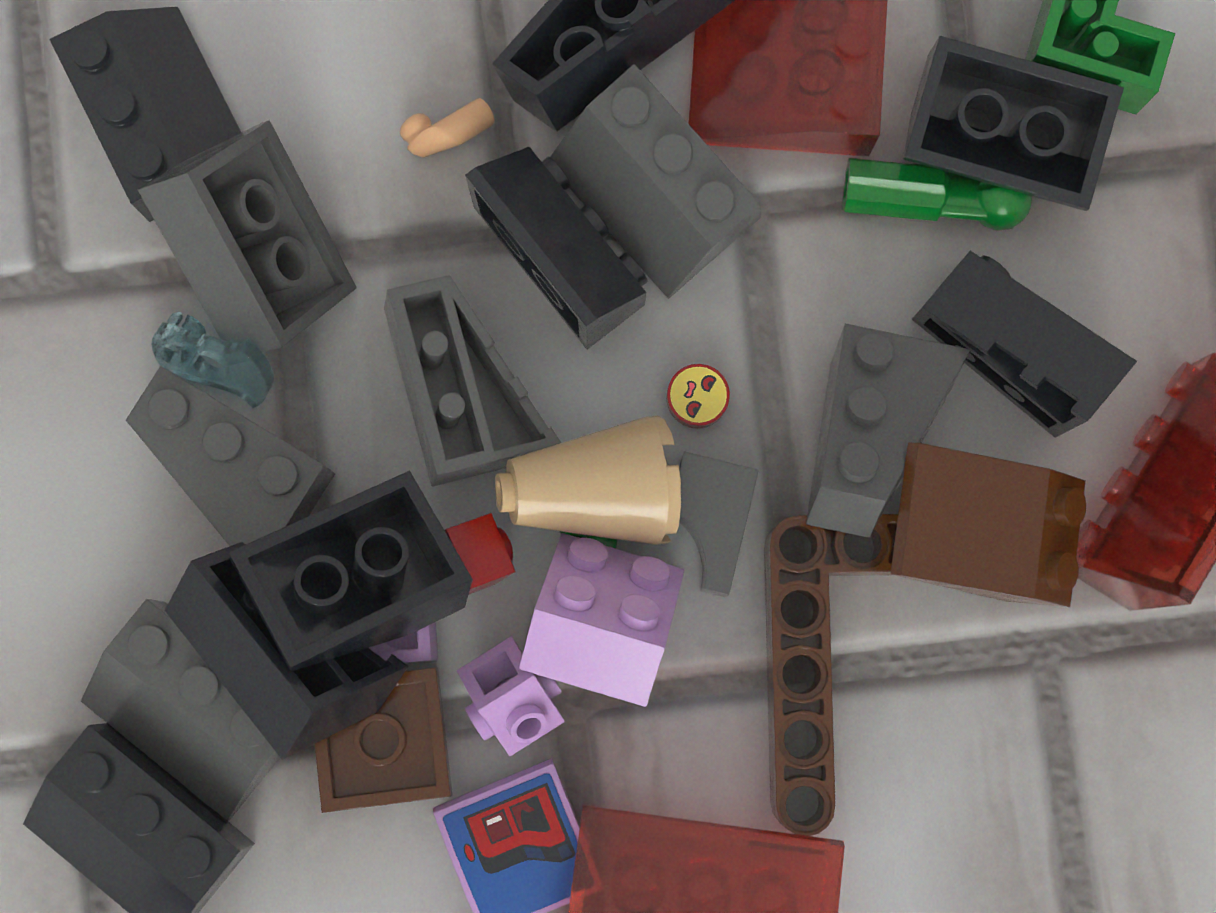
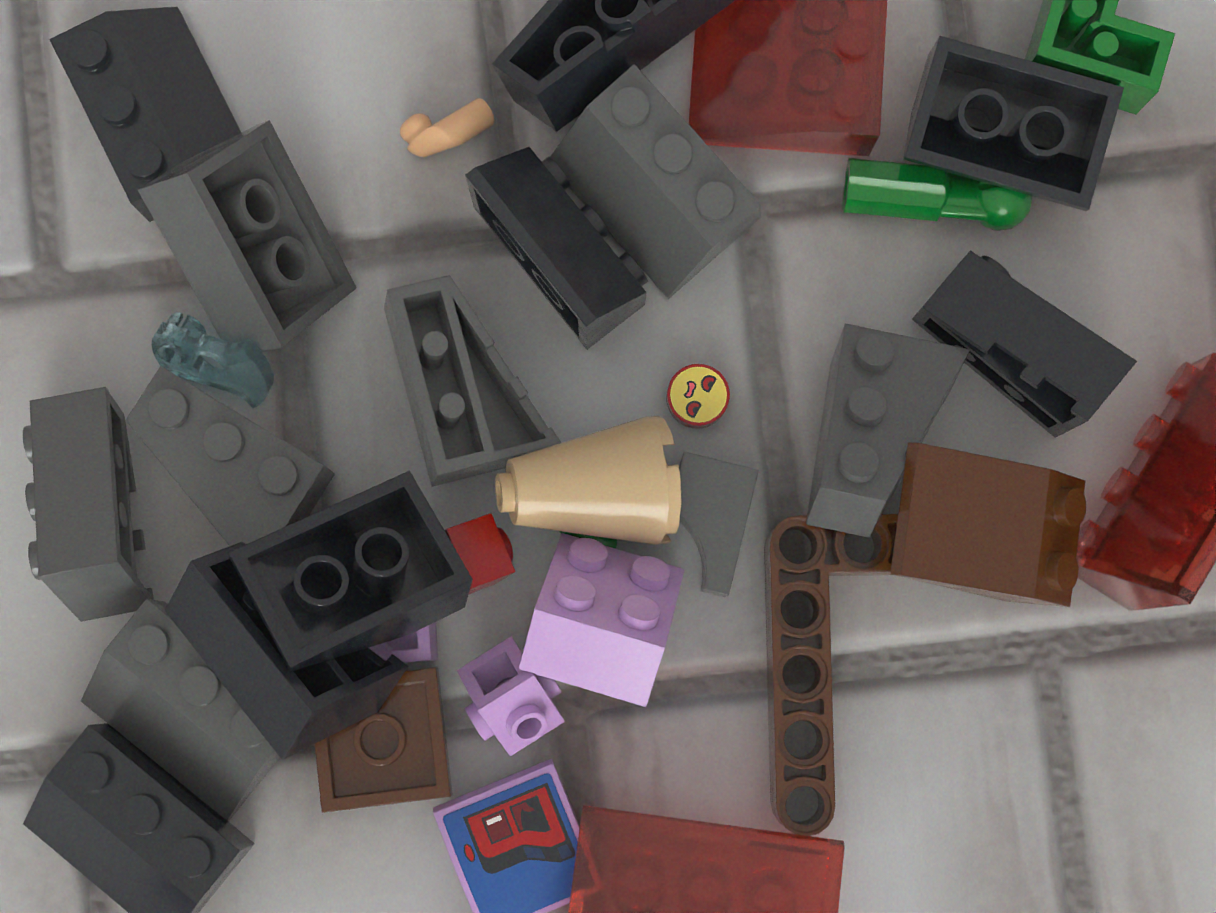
none -> dark grey wedge [23,387,154,622]

